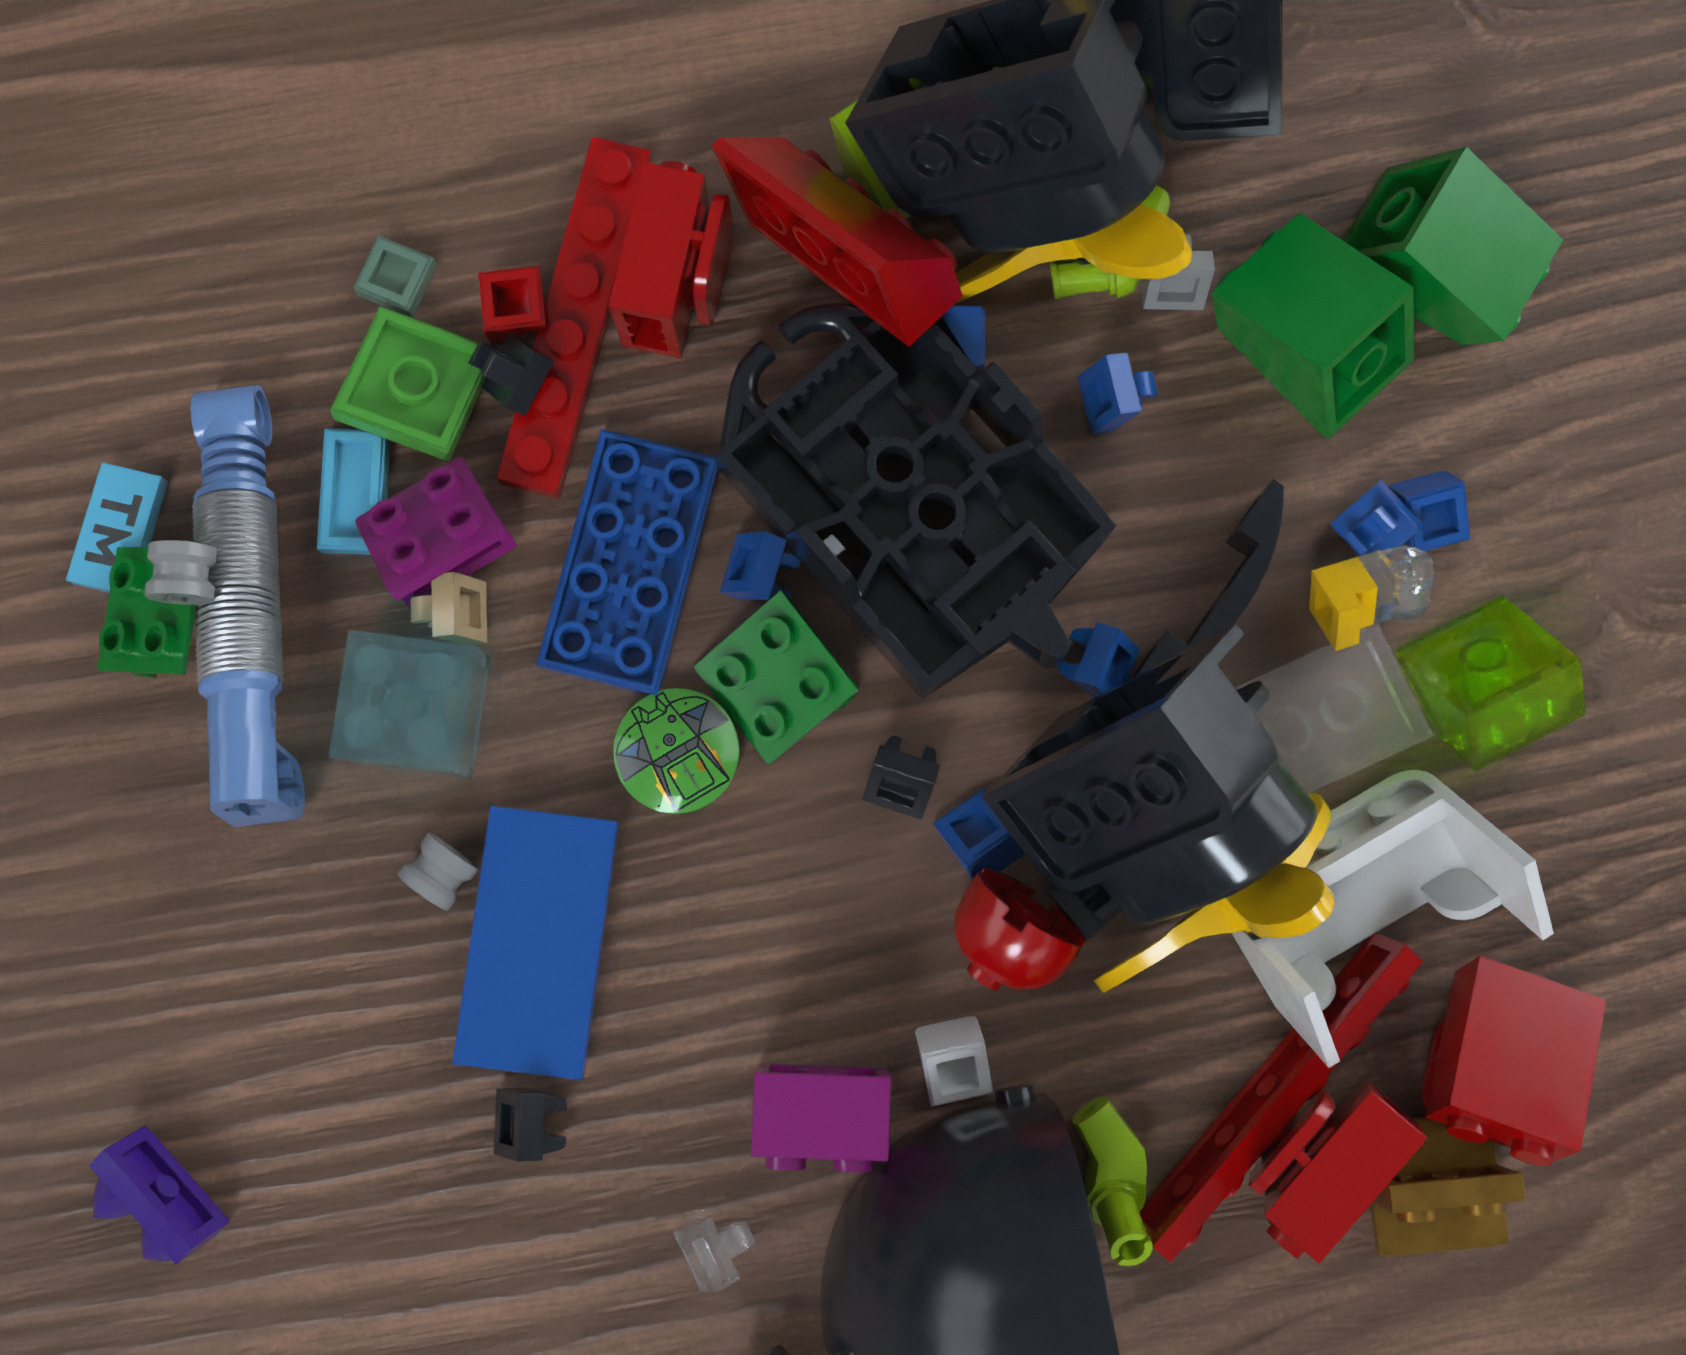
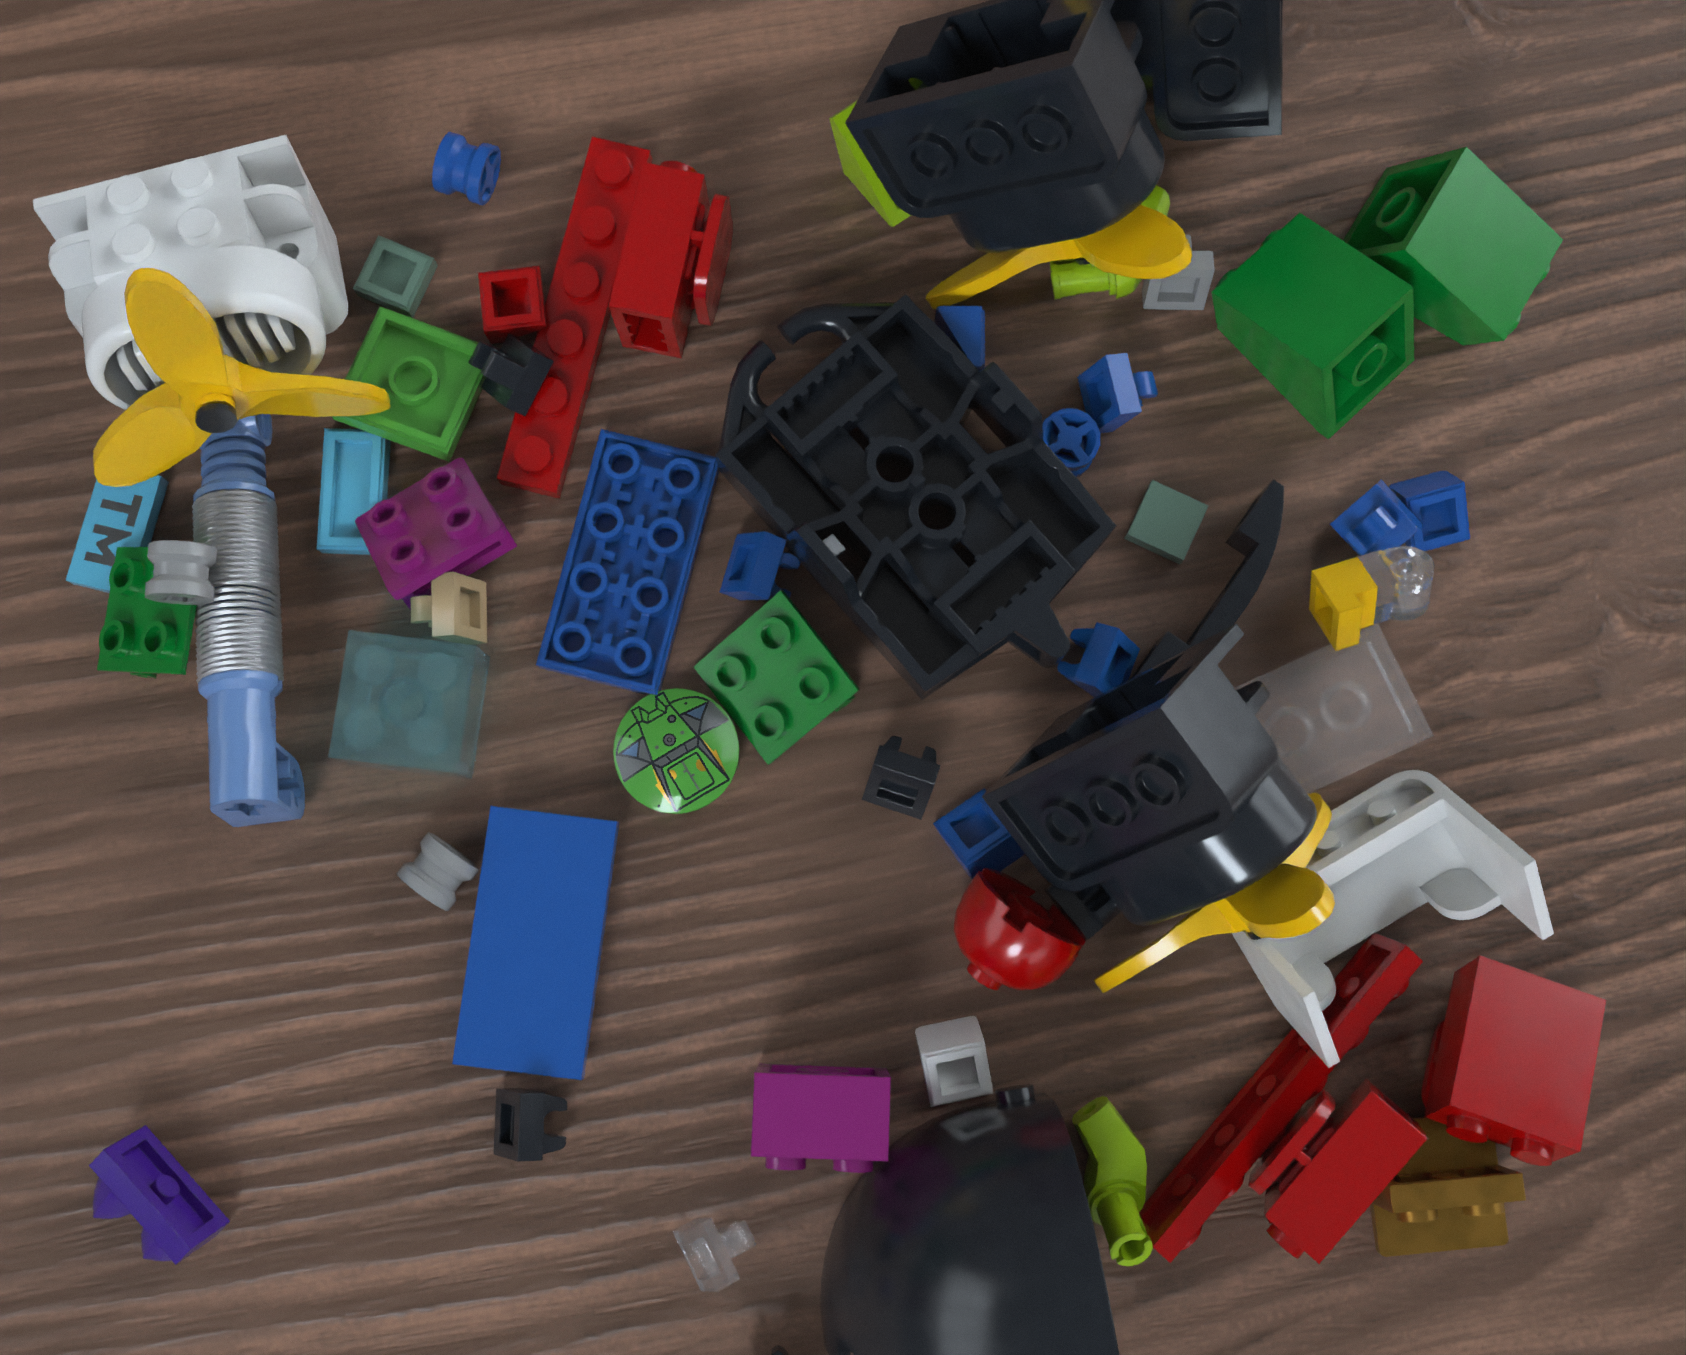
red slope [711,137,963,347] -> none
clear neon green slope [1395,595,1586,771] -> none
none -> white brick [33,135,391,487]
none -> blue wheel [432,132,501,205]
none -> blue wheel [1042,408,1100,478]
none -> sand green tile [1124,480,1209,565]

